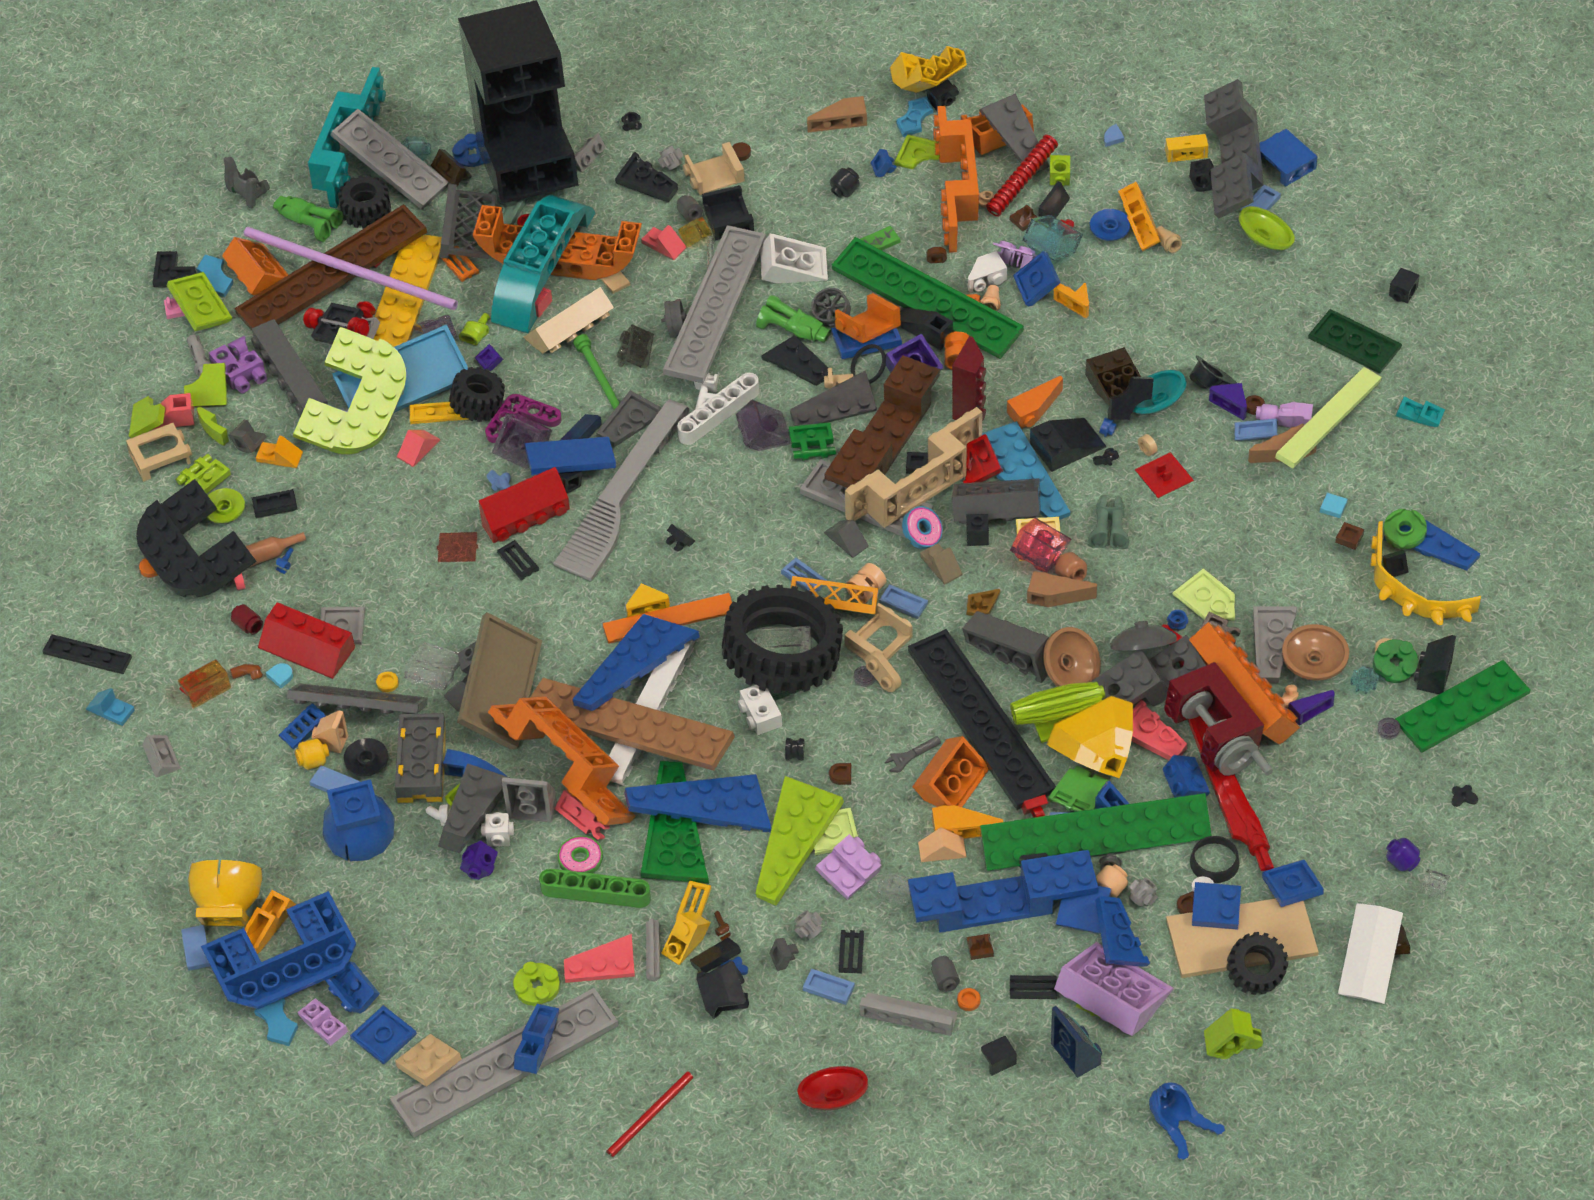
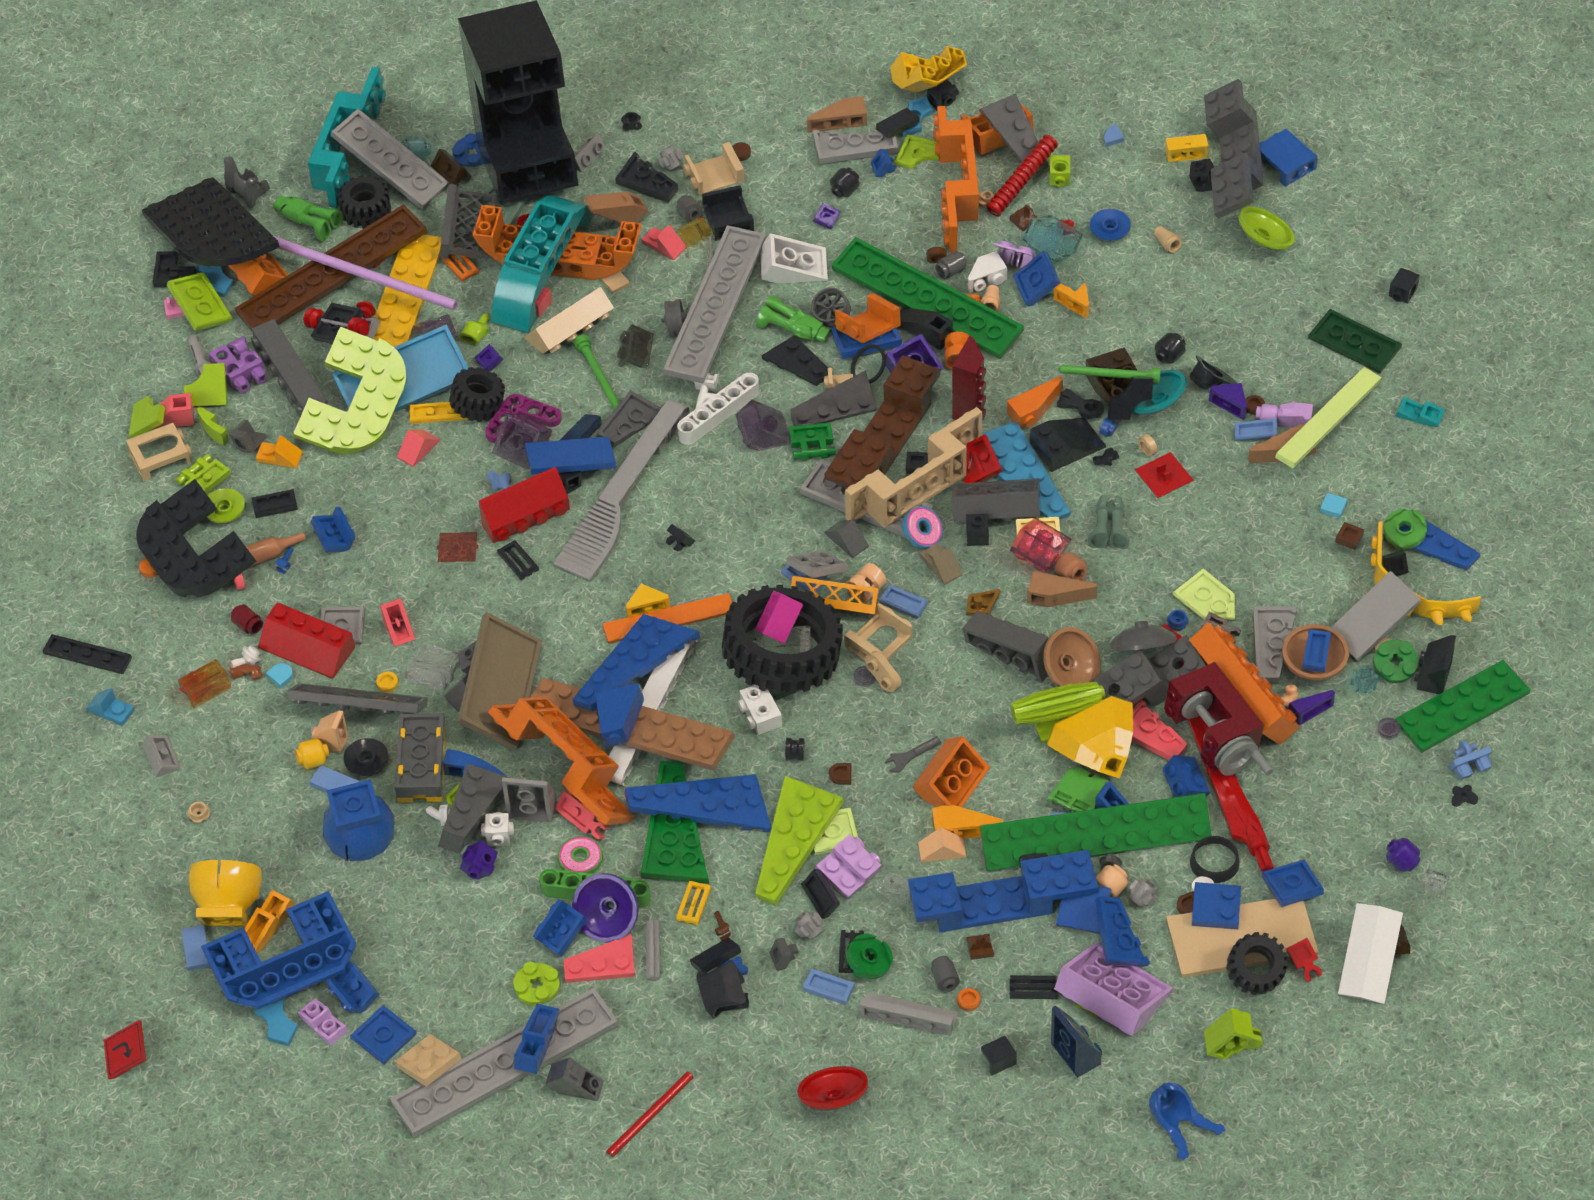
blue slope [279,703,326,749] -> none
yellow slope [661,911,711,965] -> none
bright green tile [861,226,901,250] -> none
black plate [908,629,1056,810] -> none
red tile [1021,795,1048,818] -> none
black slope [1038,181,1070,224] -> none
light orange slope [1118,182,1161,251] -> none
medium blue tile [1241,185,1281,211] -> none
none -> red piece [104,1020,146,1080]
none -> black plate [142,177,280,267]
none -> tan plate [188,802,210,823]
none -> white plate [230,645,261,668]
none -> blue bracket [311,507,355,553]
none -> coral slope [380,598,415,646]
none -> blue bracket [533,899,588,957]
none -> flat silver slope [545,1057,604,1101]
none -> dark purple dish [572,873,639,942]
none -> medium nougat slope [584,192,648,224]
none -> blue slope [595,683,644,747]
none -> dark pink panel [755,590,803,643]
none -> light grey piece [787,550,848,578]
none -> black tile [801,869,840,919]
none -> light grey wing [813,130,898,164]
none -> tile [813,203,841,229]
none -> green plate [846,934,893,979]
none -> black tile [876,108,920,139]
none -> dark grey brick [935,251,967,279]
none -> black piece [1057,388,1104,419]
none -> bright green piece [1058,365,1160,385]
none -> black head [1155,333,1186,363]
none -> red plate [1286,938,1322,982]
none -> blue tile [1303,629,1331,673]
none -> light grey tile [1331,571,1422,662]
none -> medium blue hips [1448,740,1492,780]

